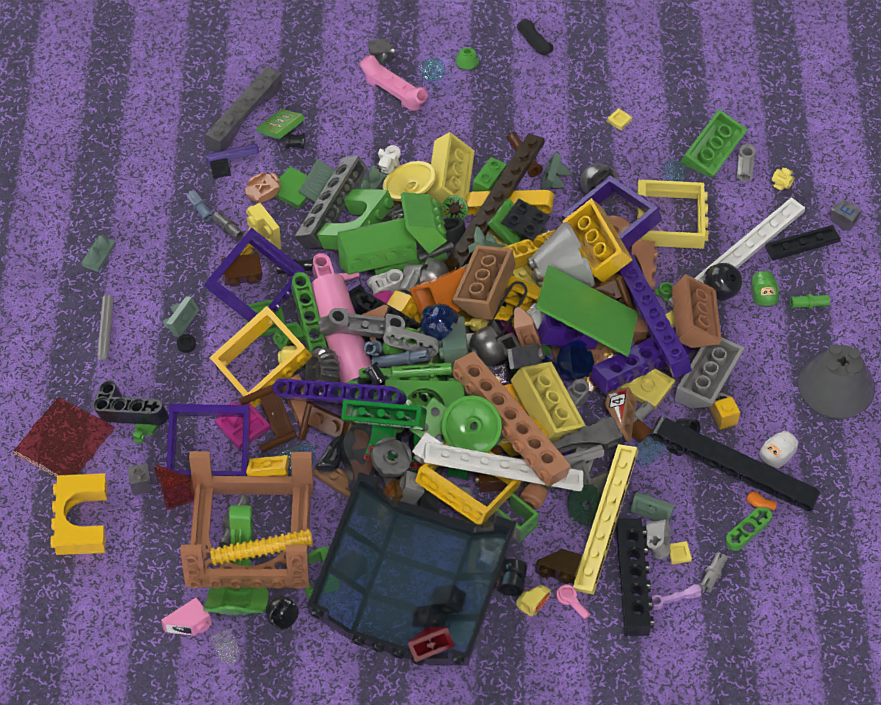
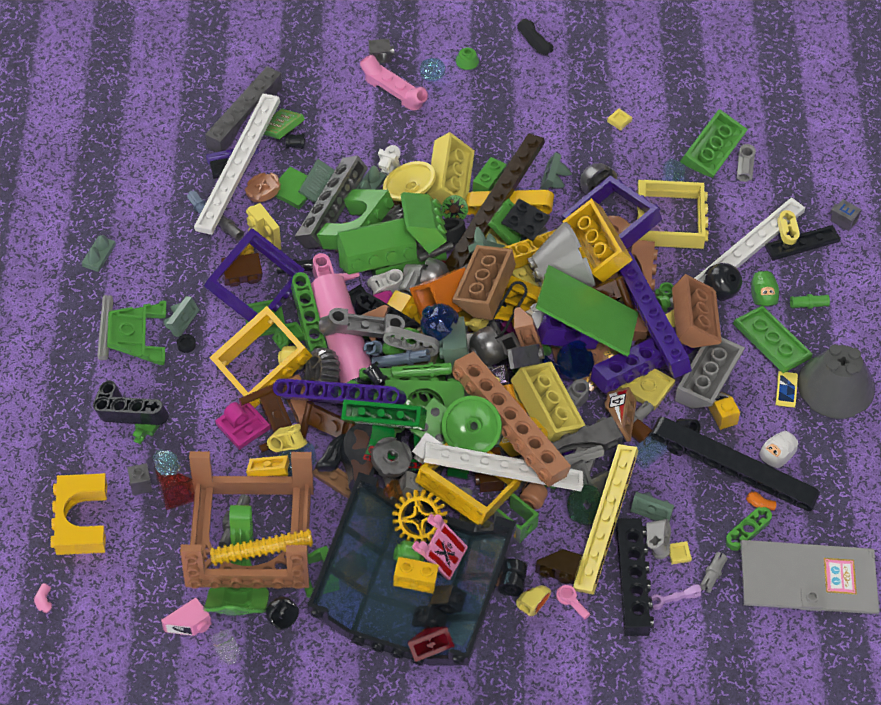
clear red piece [13,397,115,478] -> none
dark purple window [166,404,251,481] -> none
reddish brown pin [506,131,543,178] -> none
light yellow gear [772,168,794,190] -> none
none -> bright pink arm [34,584,52,613]
none -> bright green wing [107,301,166,365]
none -> clear light blue plate [152,449,181,475]
none -> white plate [194,94,280,235]
none -> light yellow piece [267,424,307,452]
none -> yellow gear [392,490,448,542]
none -> bright green head [393,540,425,563]
none -> yellow bracket [393,557,439,594]
none -> bright pink flag [412,514,468,580]
none -> bright green plate [656,291,671,313]
none -> bright green tile [733,305,813,373]
none -> light grey door [740,540,879,614]
none -> slope [775,371,798,408]
none -> light yellow beam [777,210,800,245]

